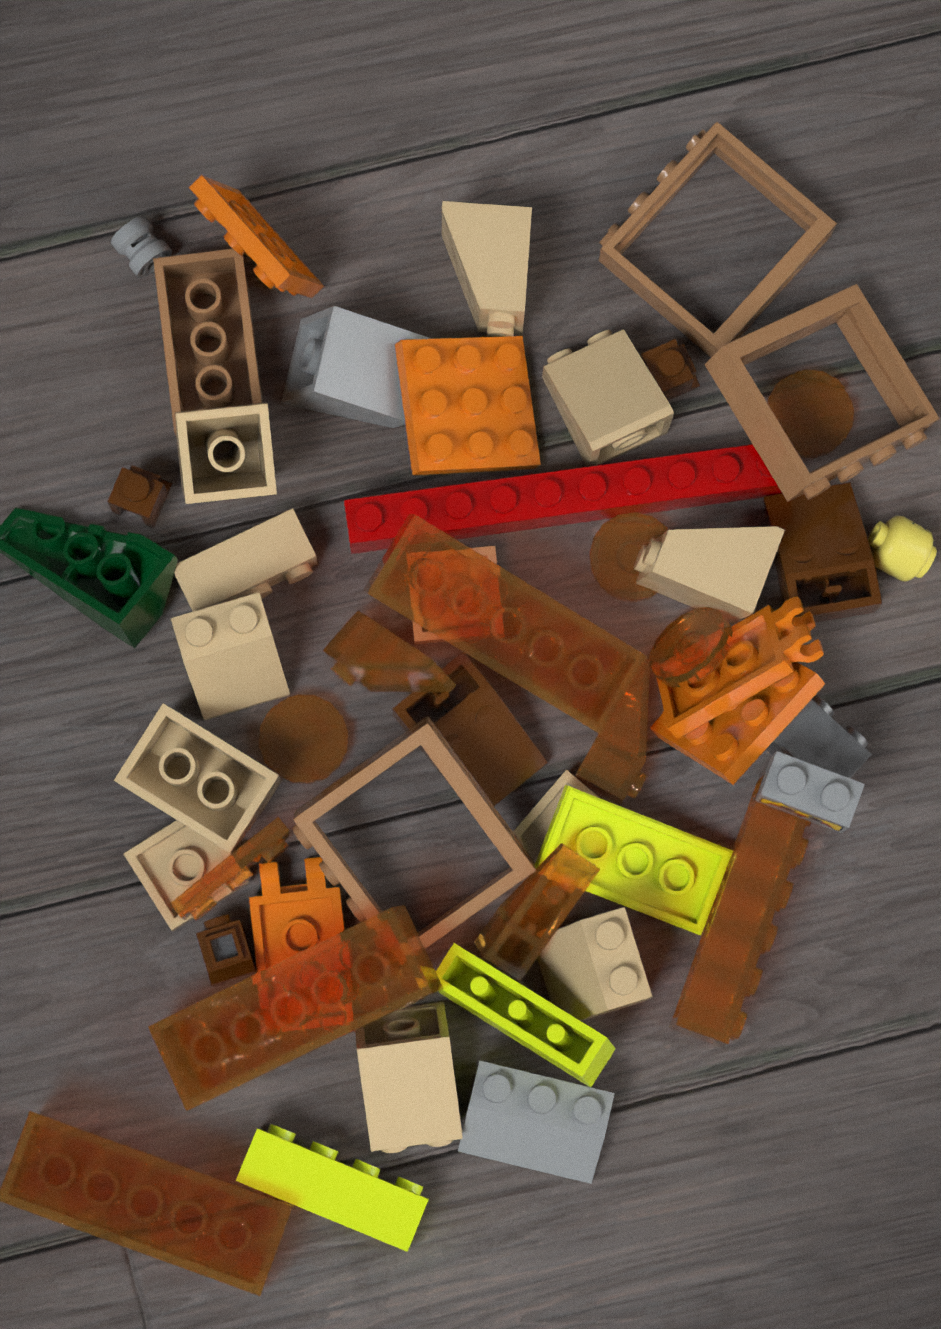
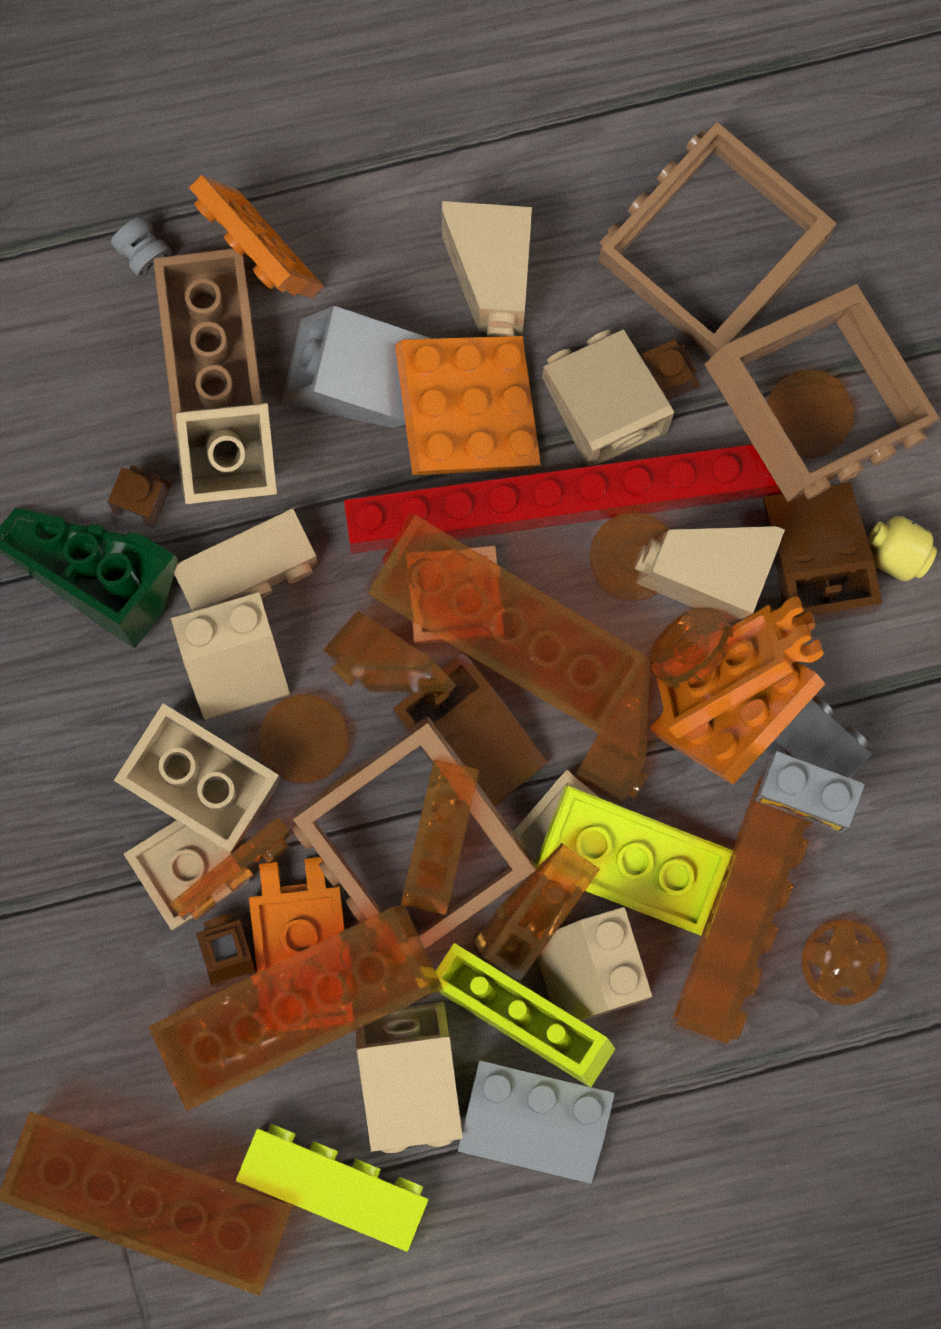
none -> clear orange slope [401,759,479,915]
none -> clear orange wheel [801,920,887,1005]

